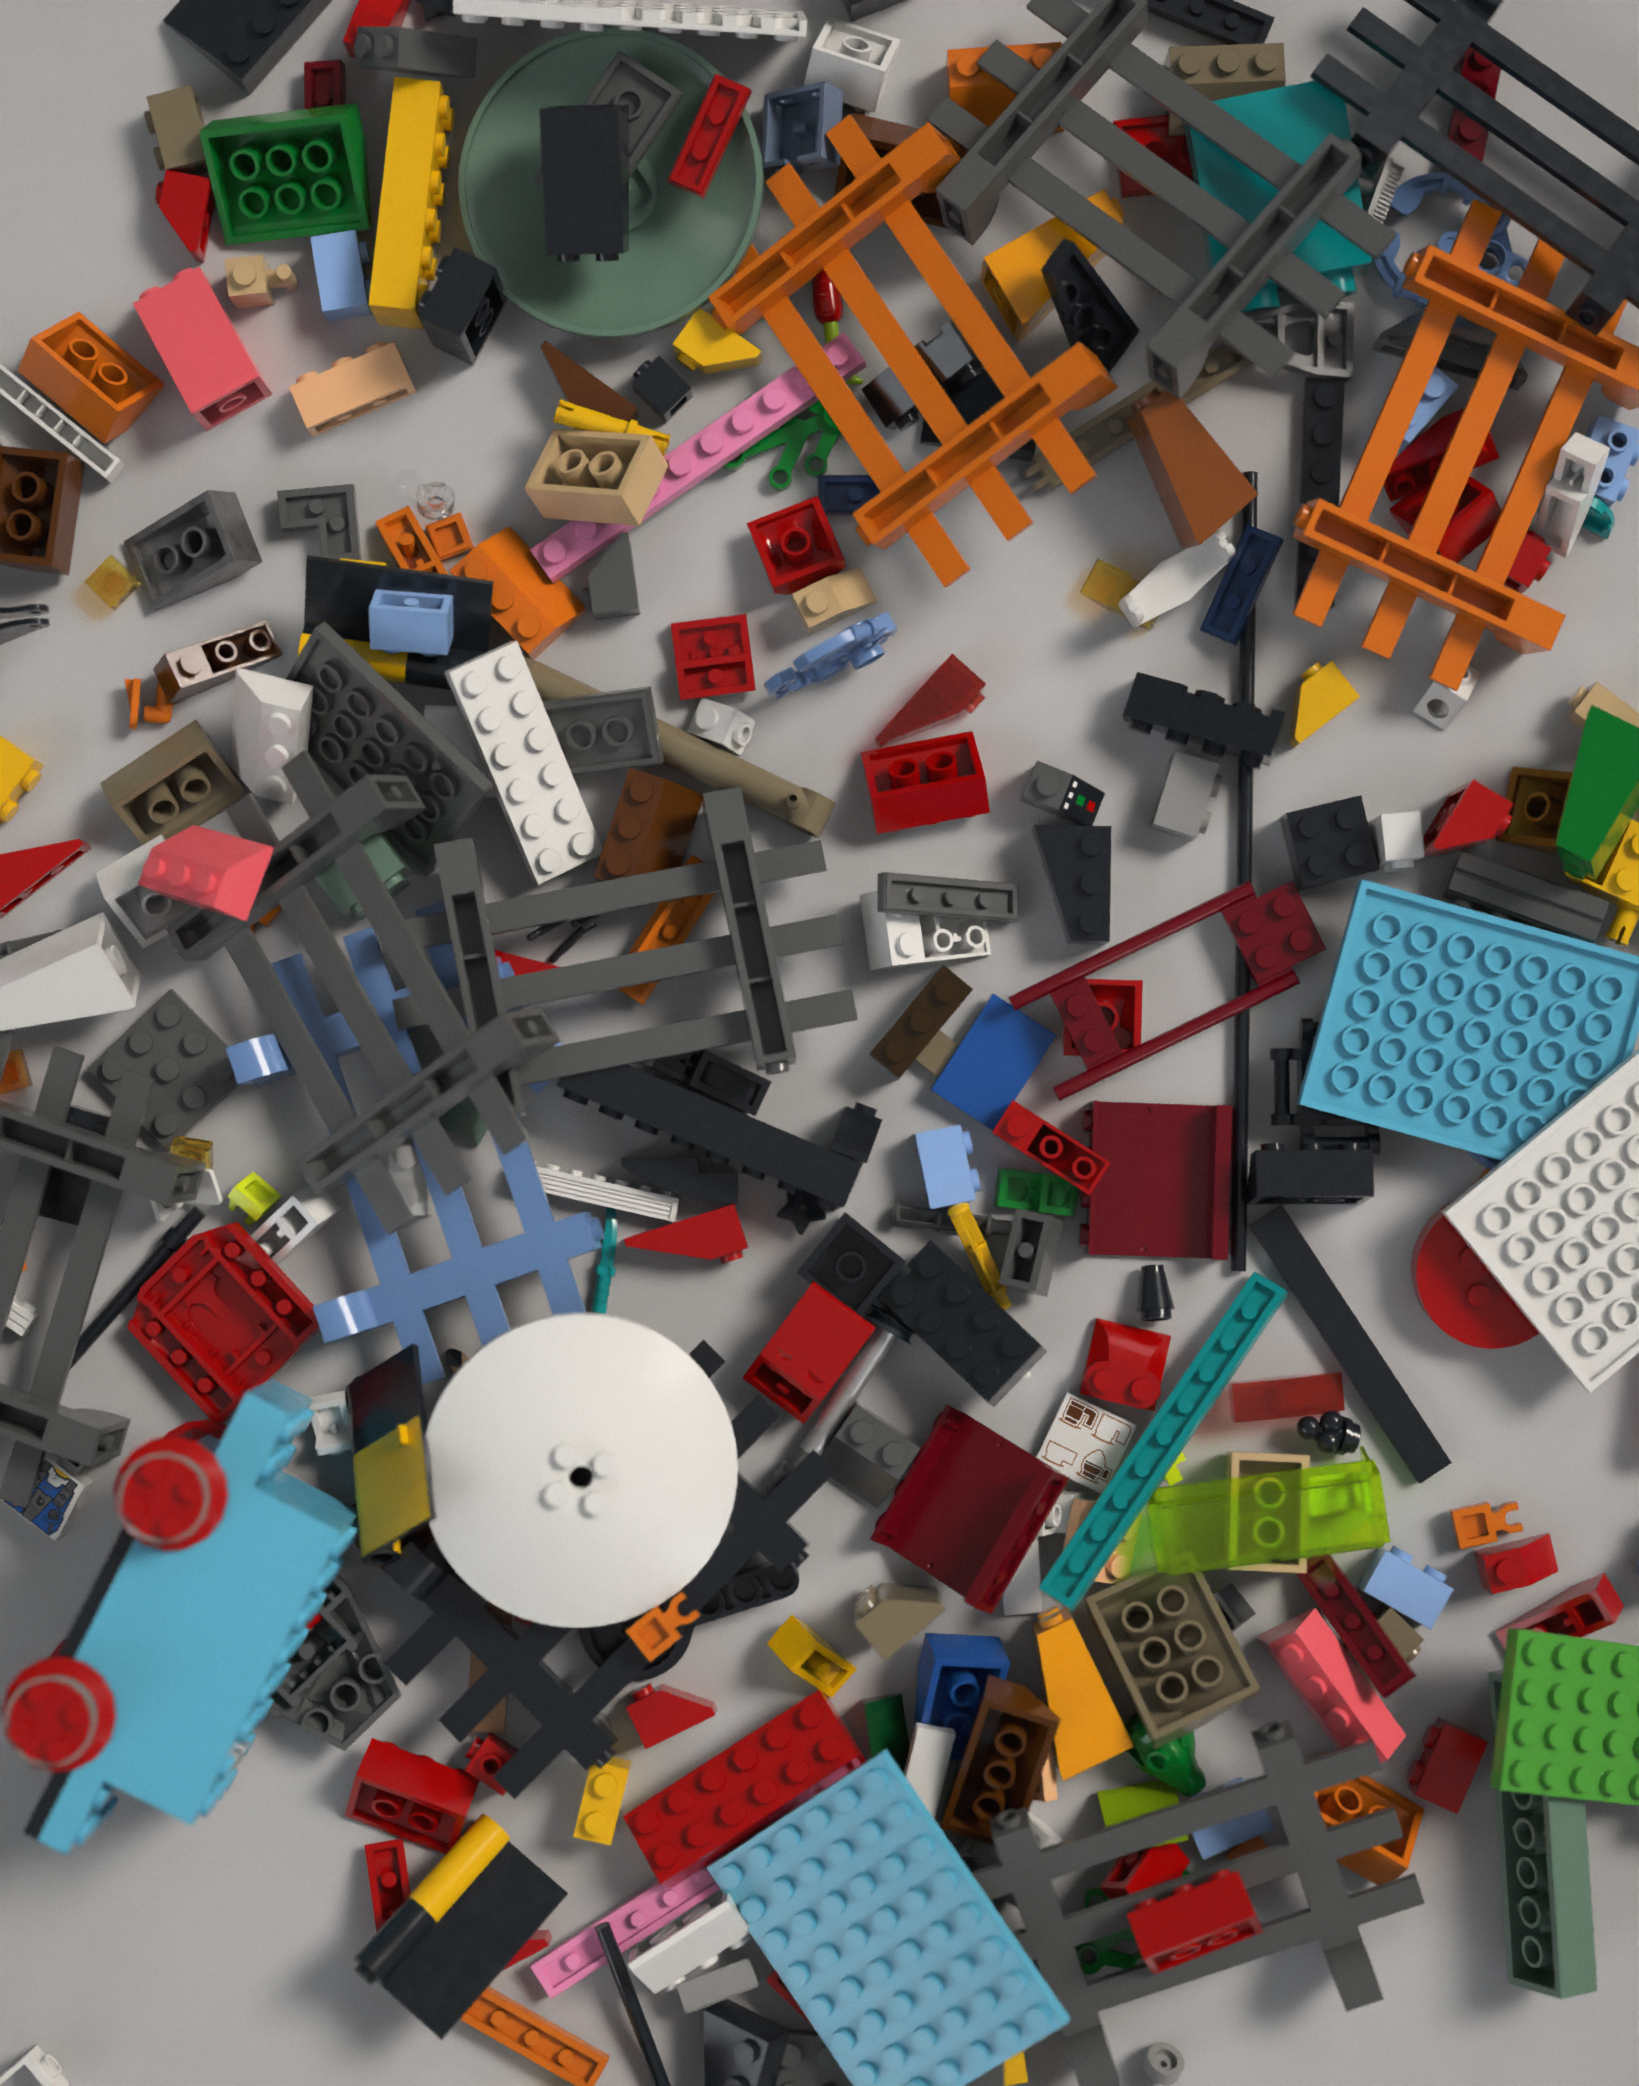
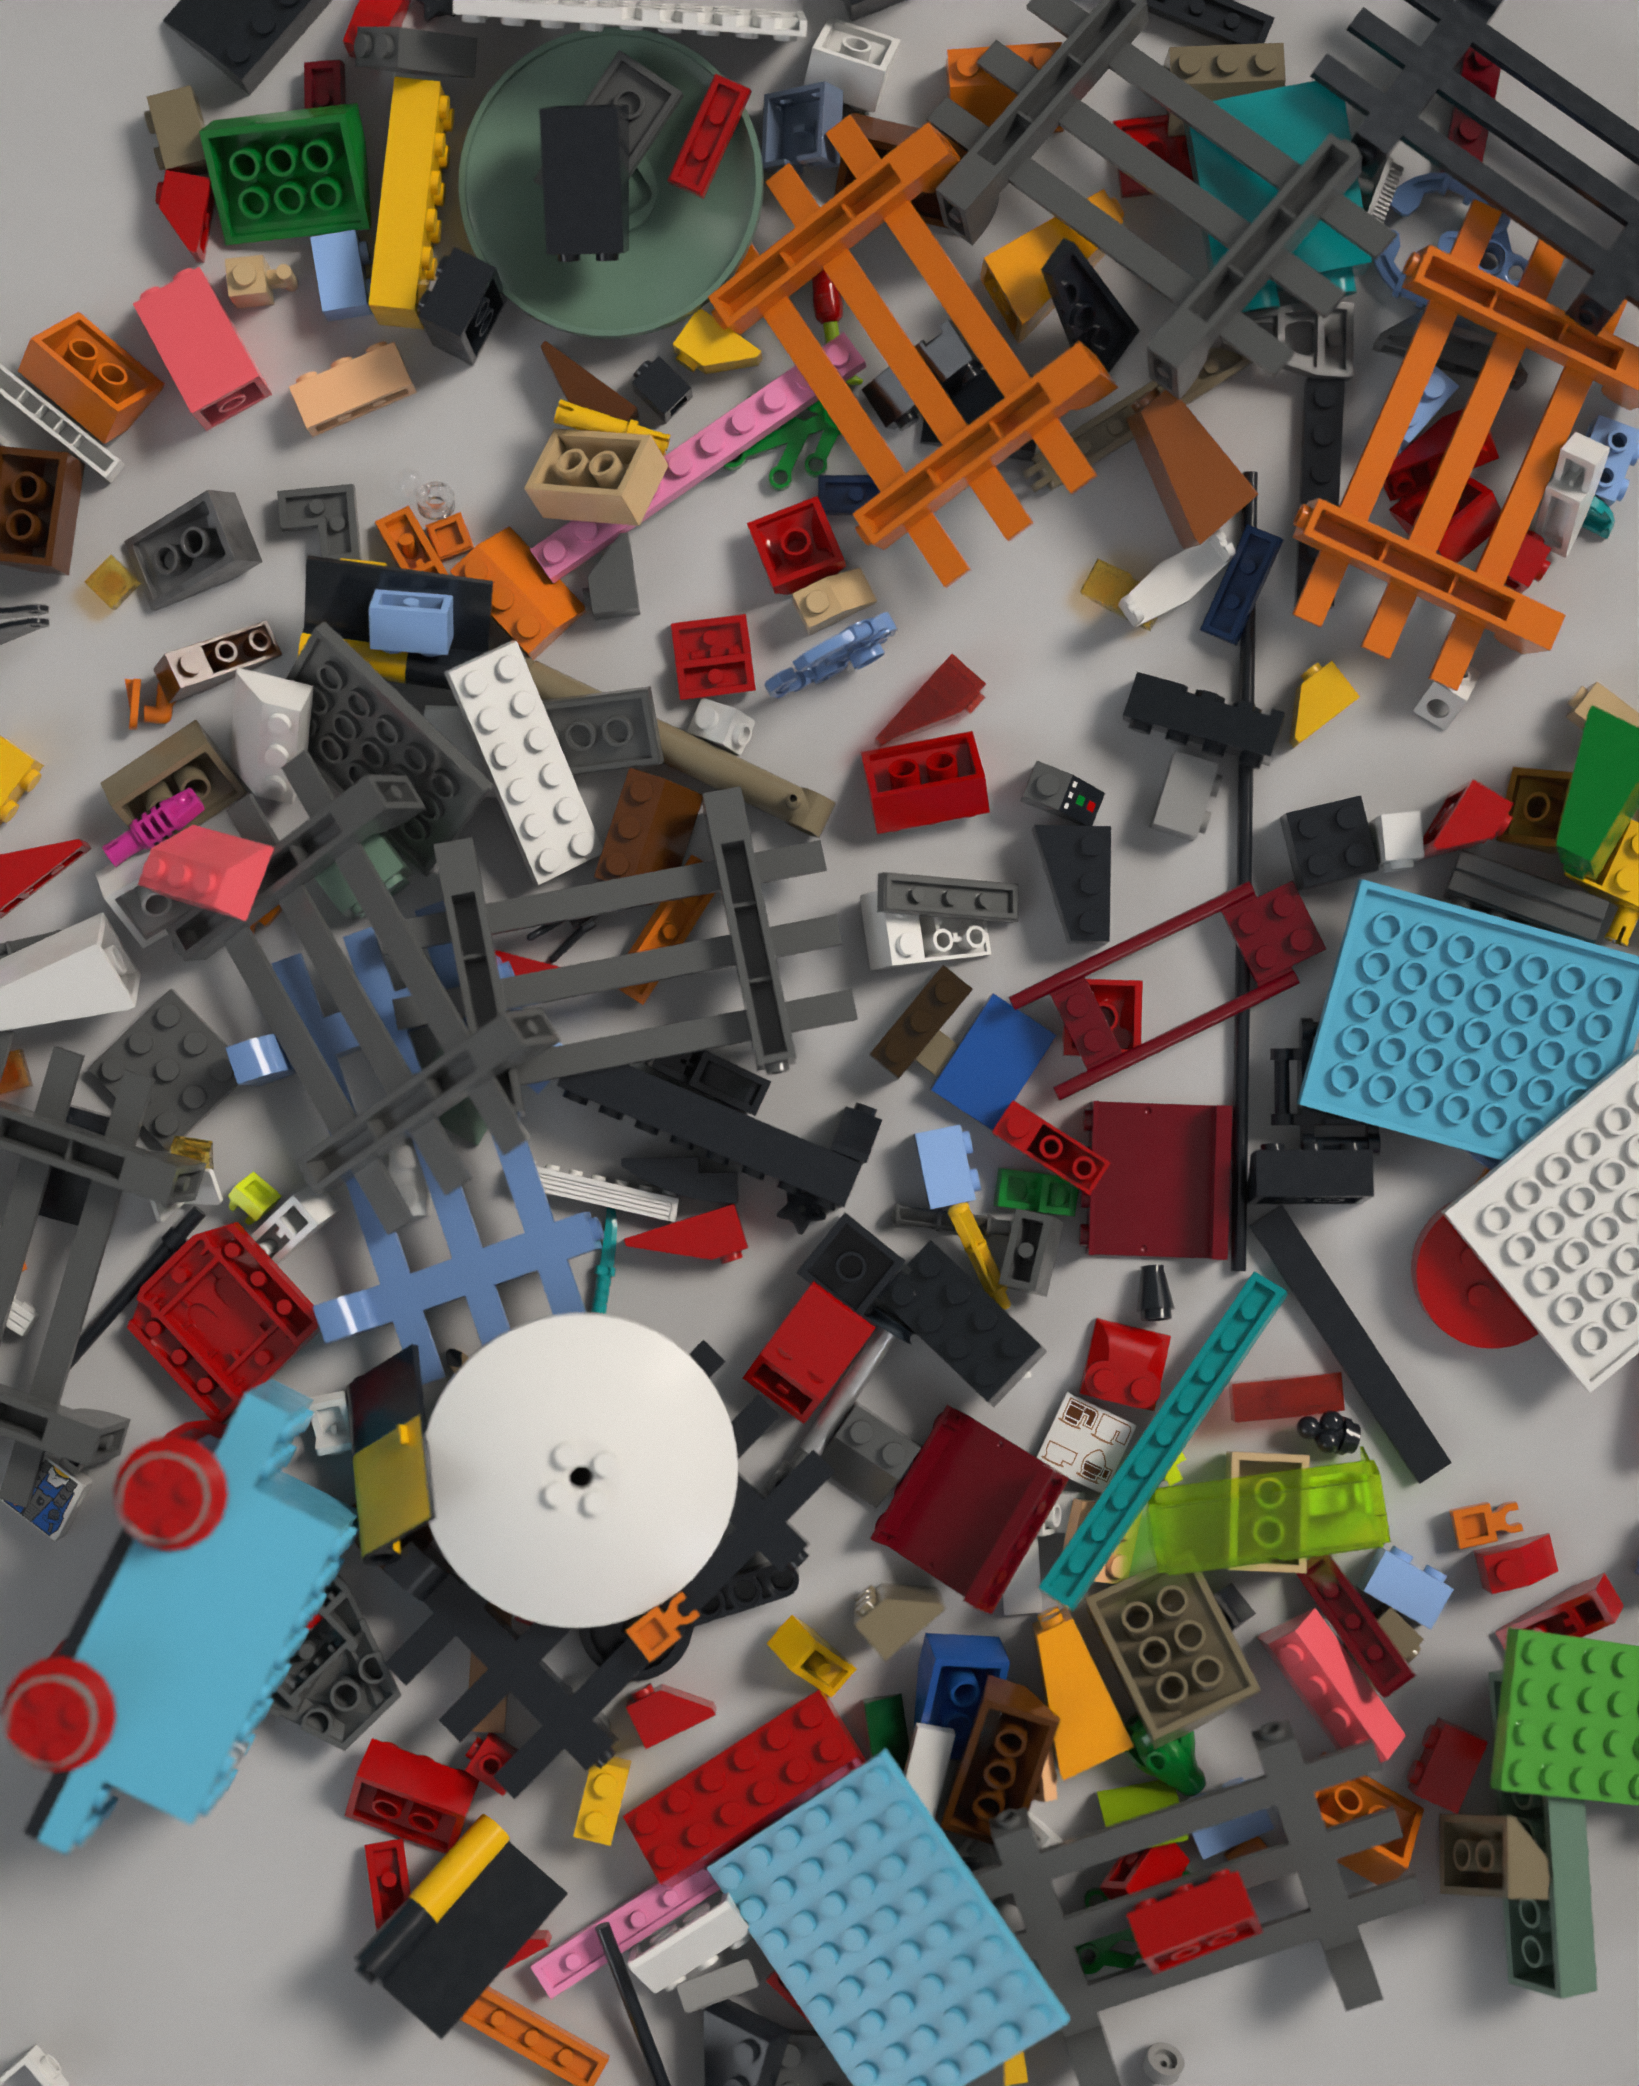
none -> dark pink hinge [102,788,205,867]
none -> dark tan slope [1439,1814,1550,1900]

